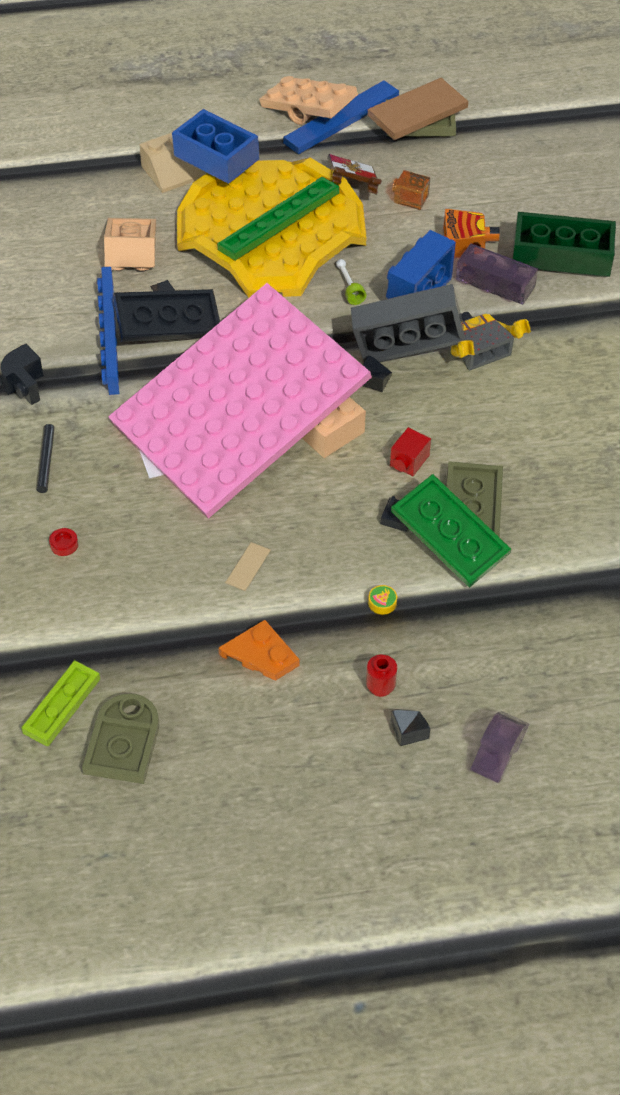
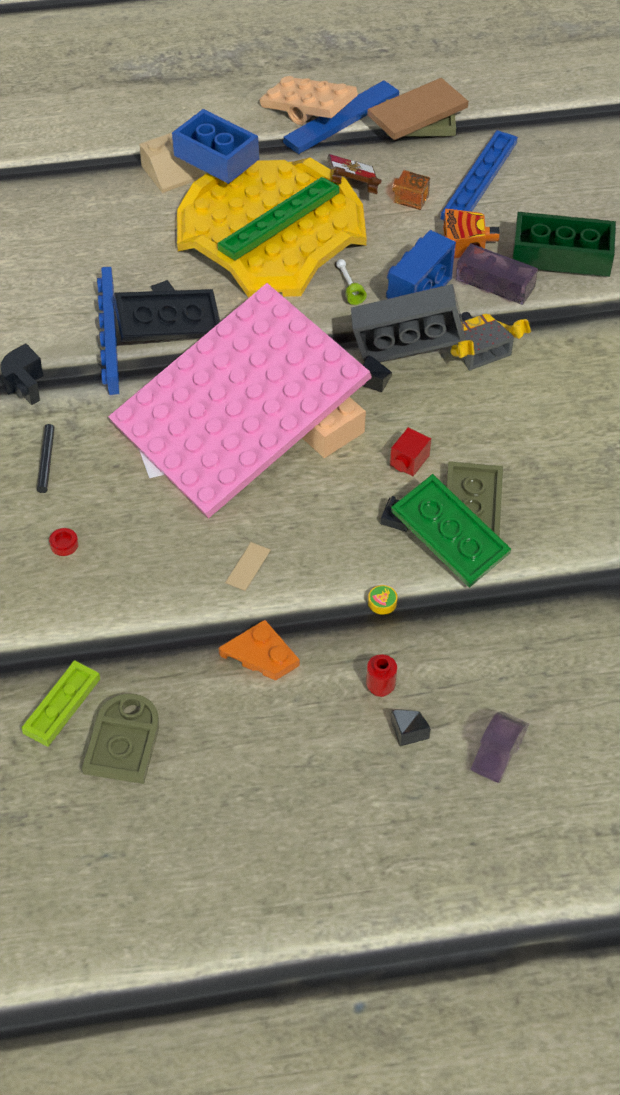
light nougat slope [104,218,156,271] -> none
none -> blue tile [441,130,518,220]

